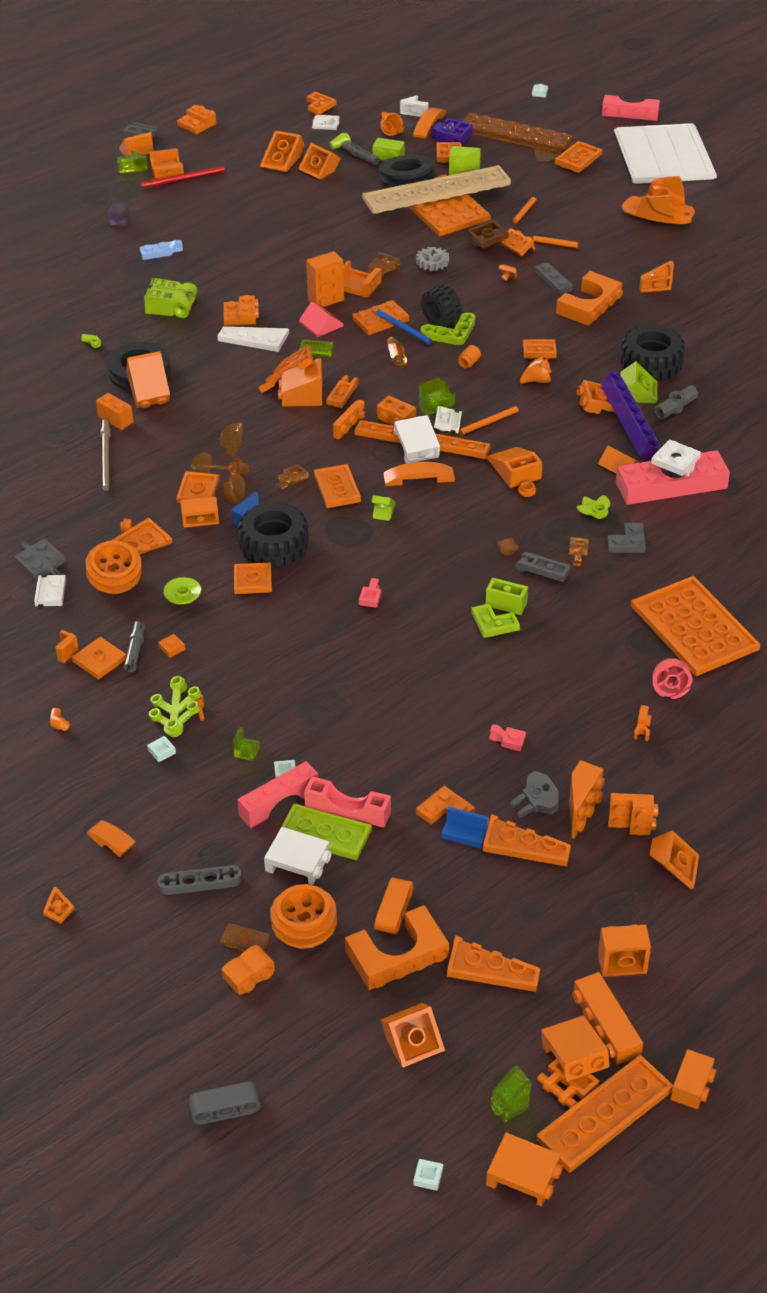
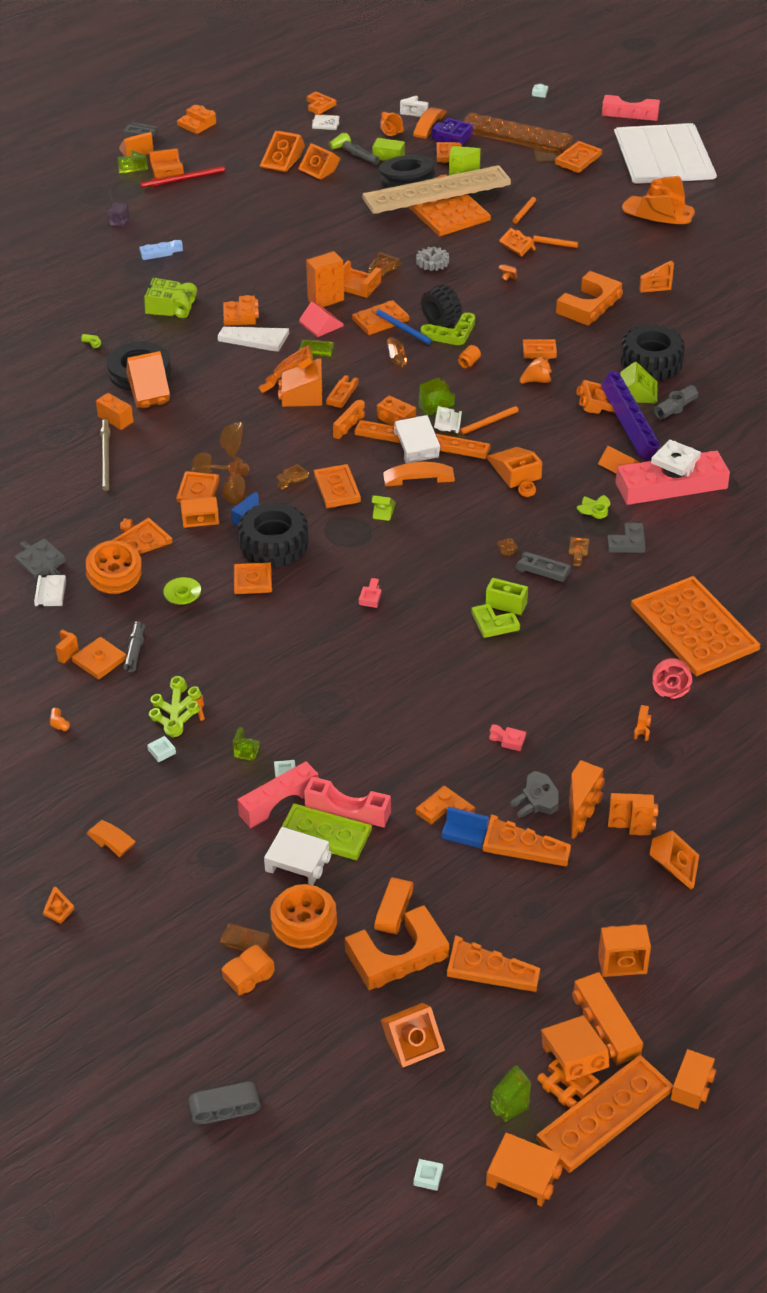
dark grey beam [157,865,242,895] -> none
orange plate [158,634,185,658] -> none
reddish brown plate [467,219,509,249] -> none
dark grey plate [535,263,573,295] -> none

